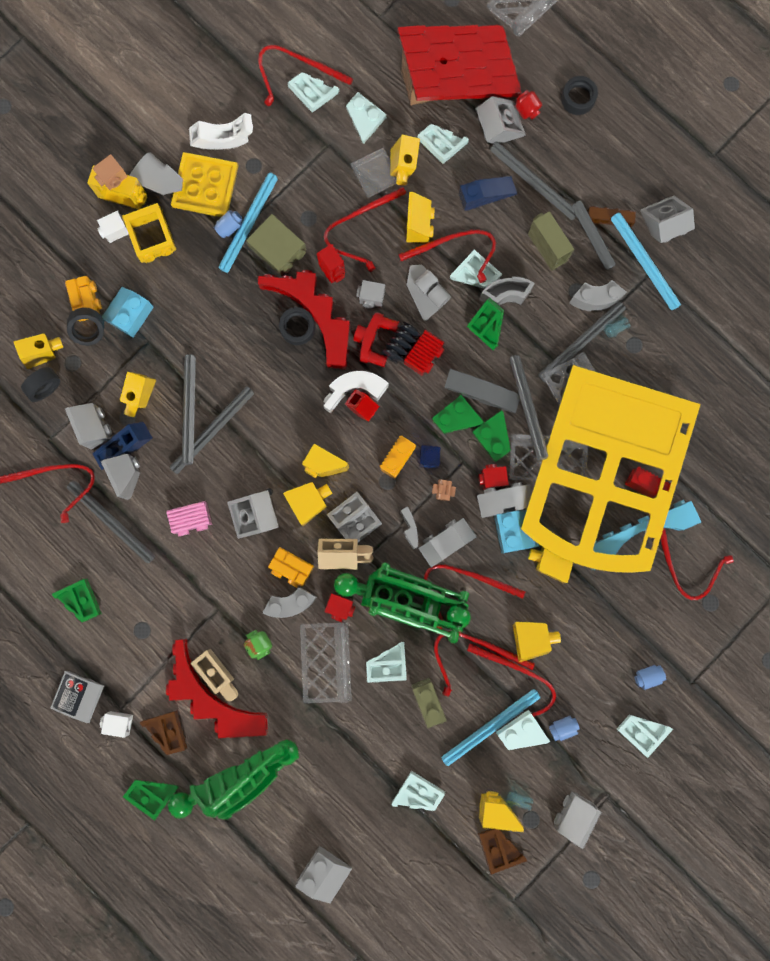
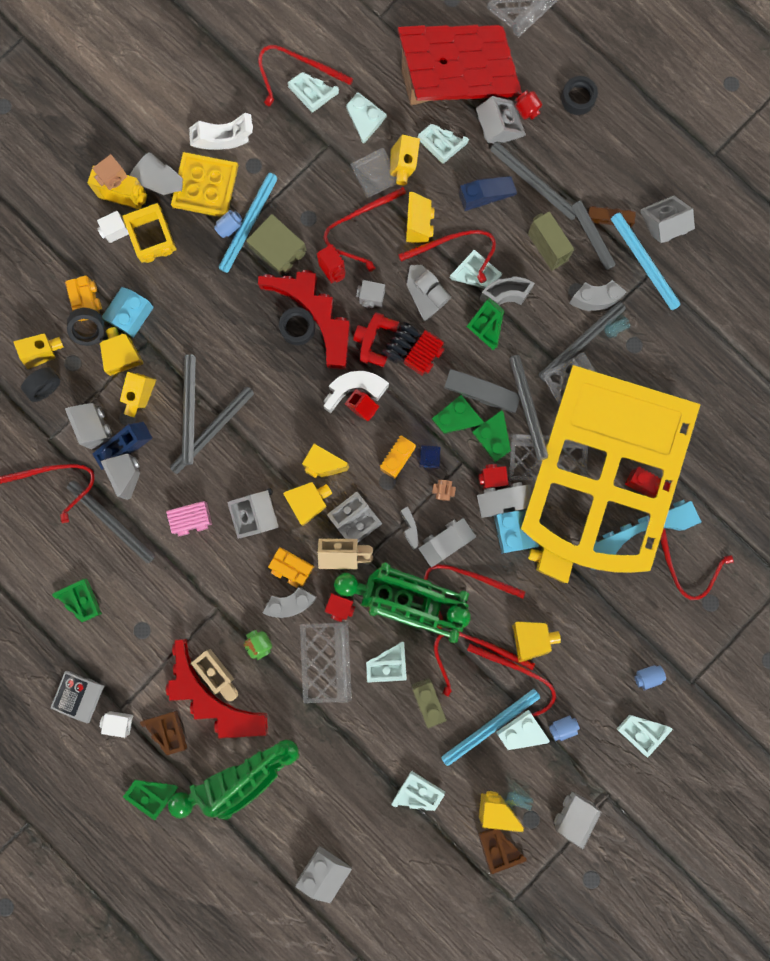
none -> yellow torso [100,327,144,376]

